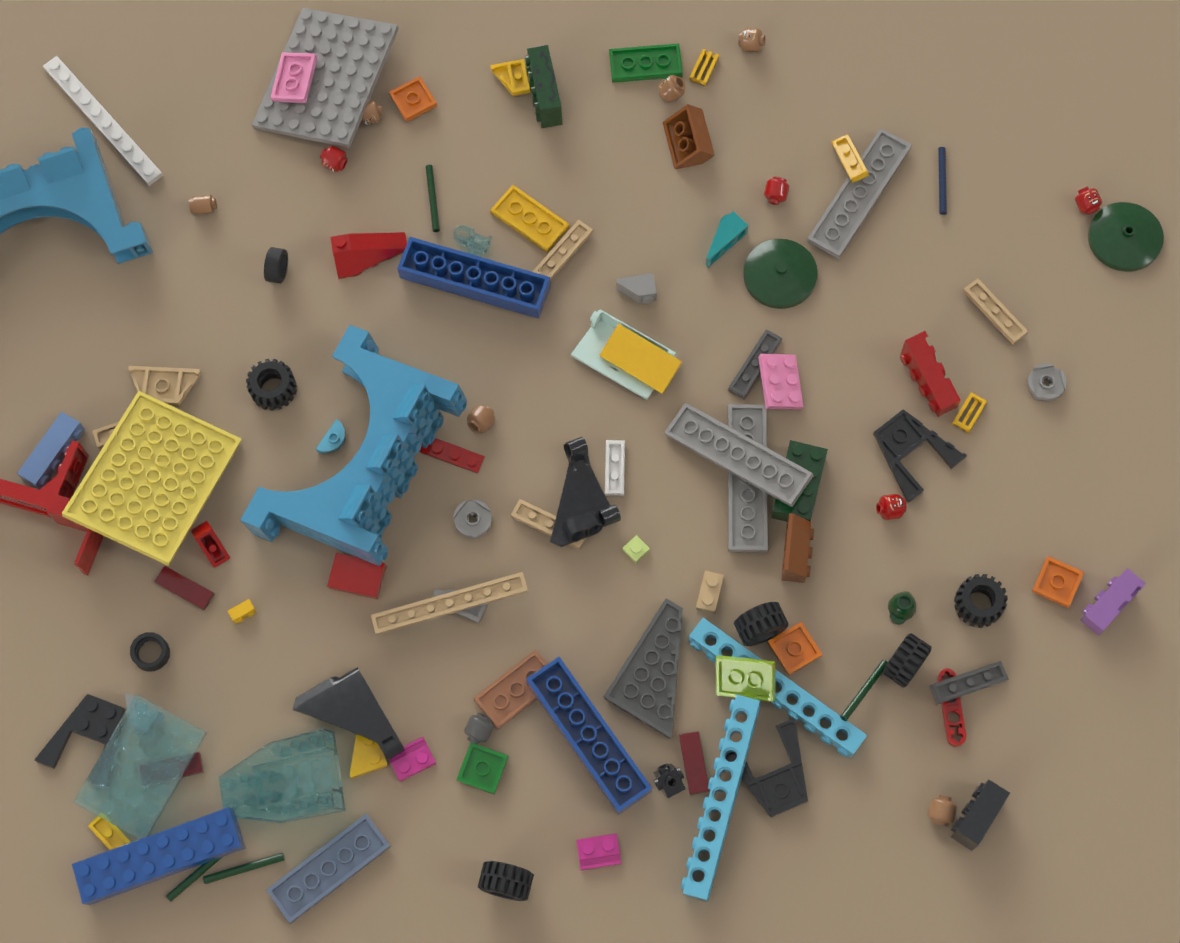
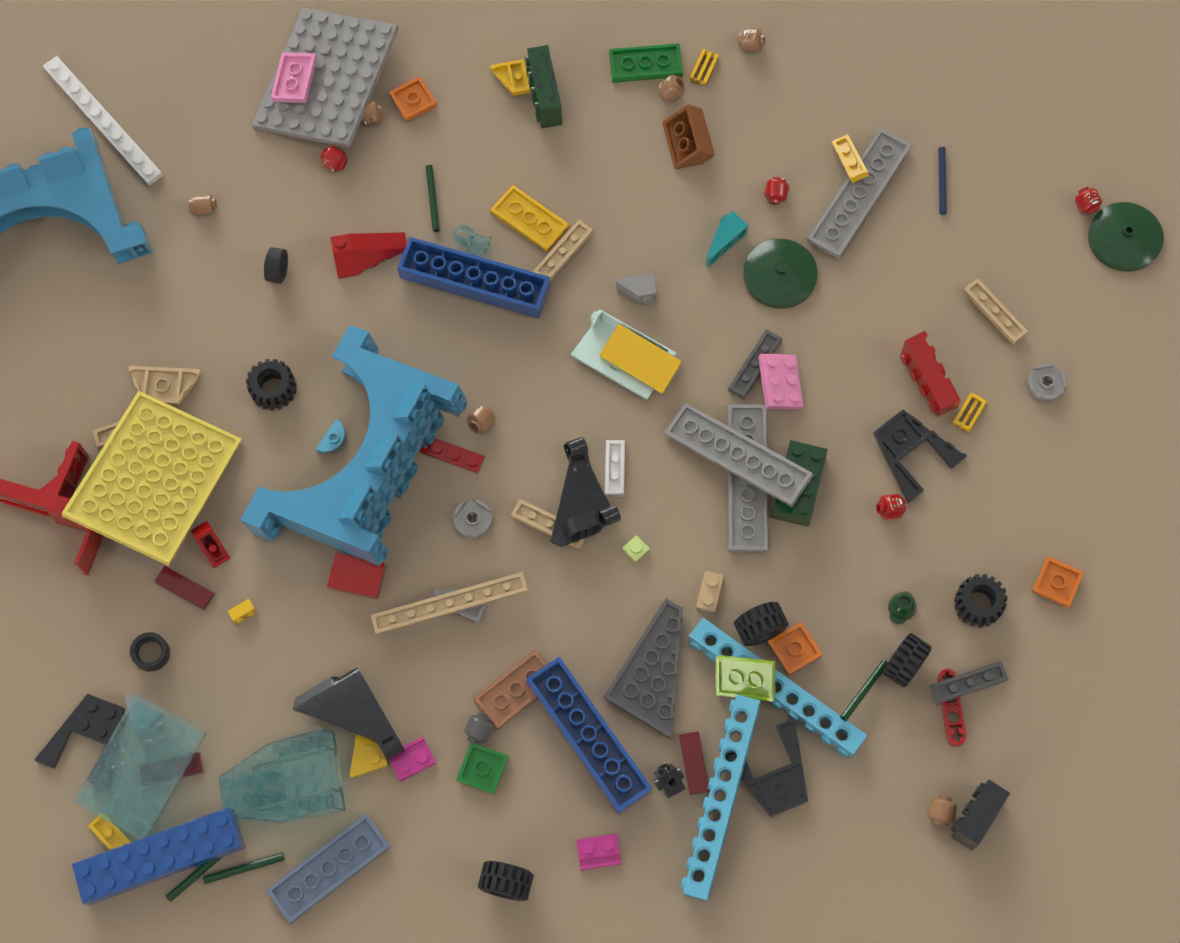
medium blue brick [17,412,85,490] -> none
dark orange slope [781,513,814,583] -> none
medium lavender wedge [1081,568,1146,636] -> none

